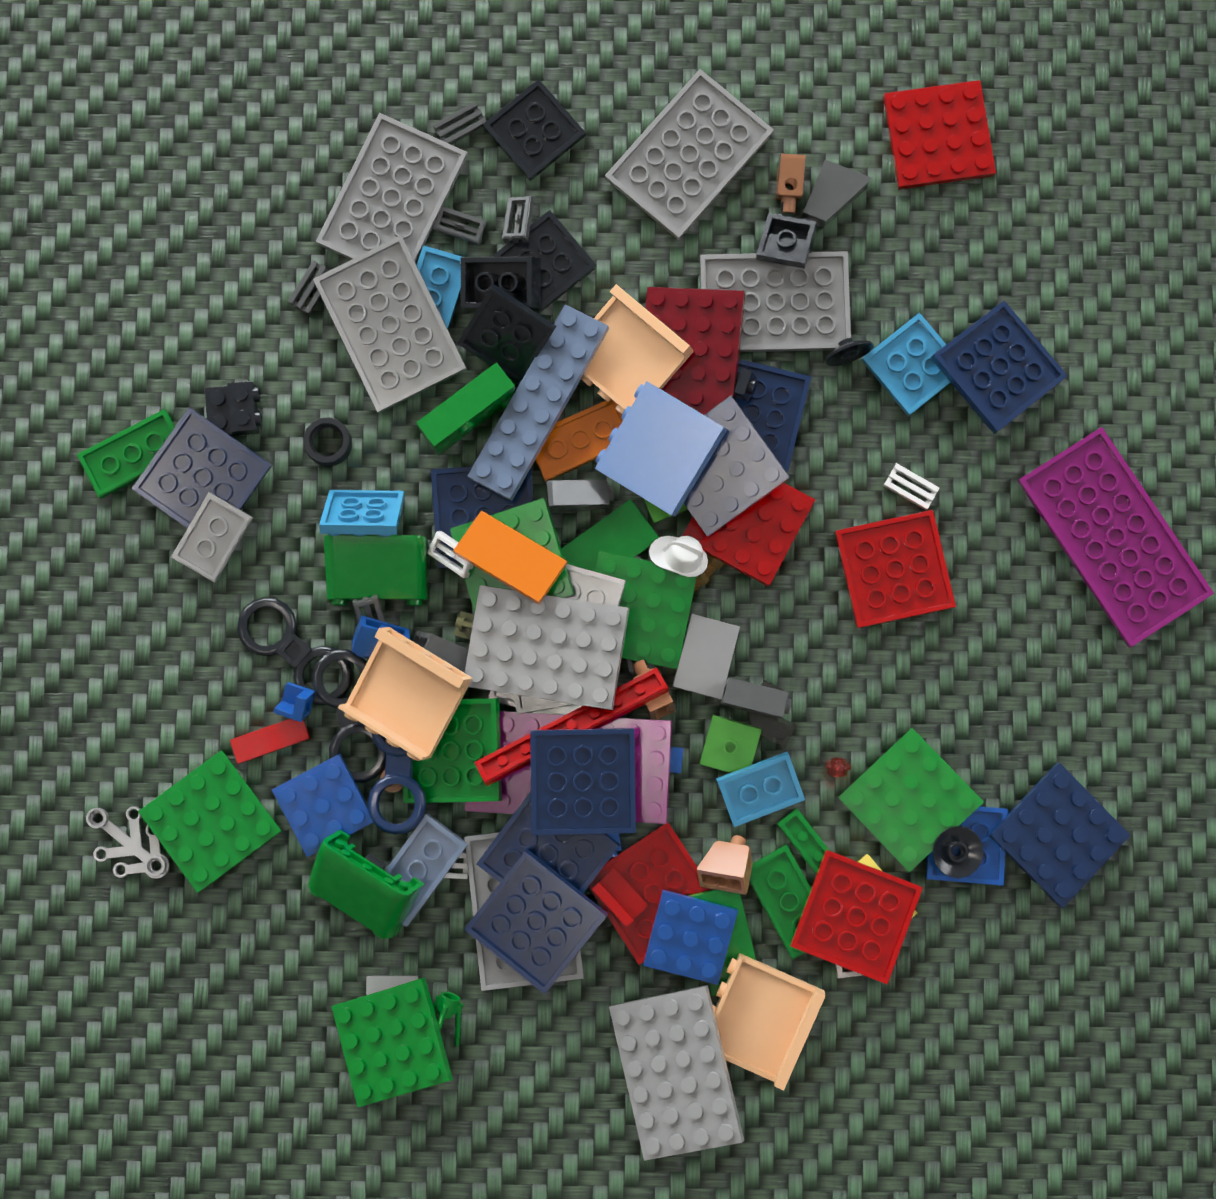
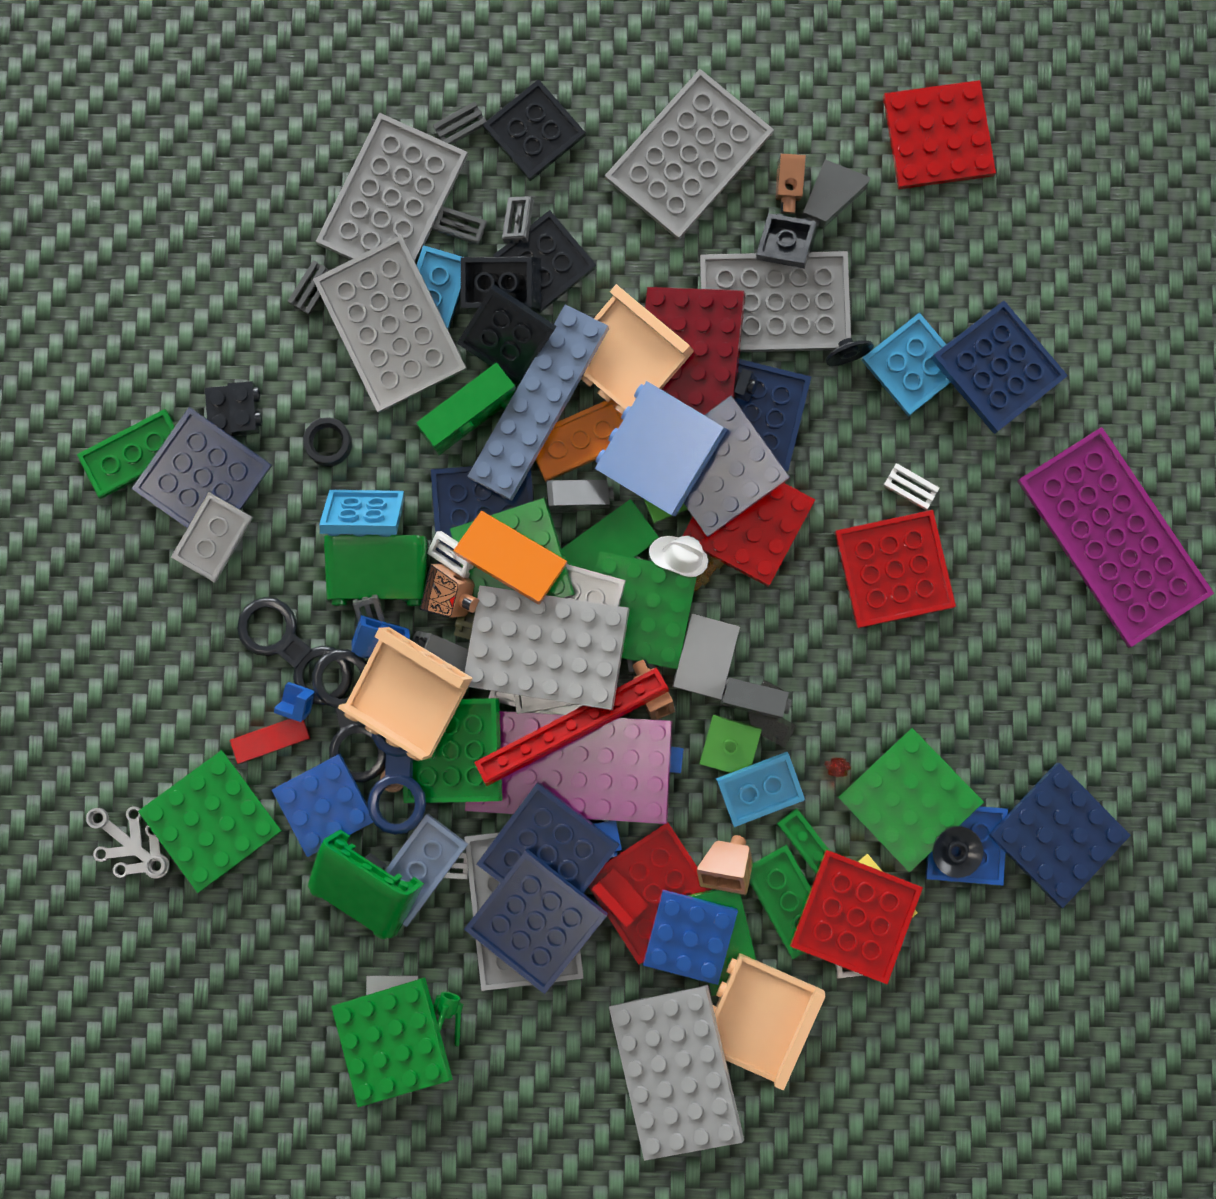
dark blue plate [530,728,636,835] -> none
none -> nougat torso [420,563,479,617]

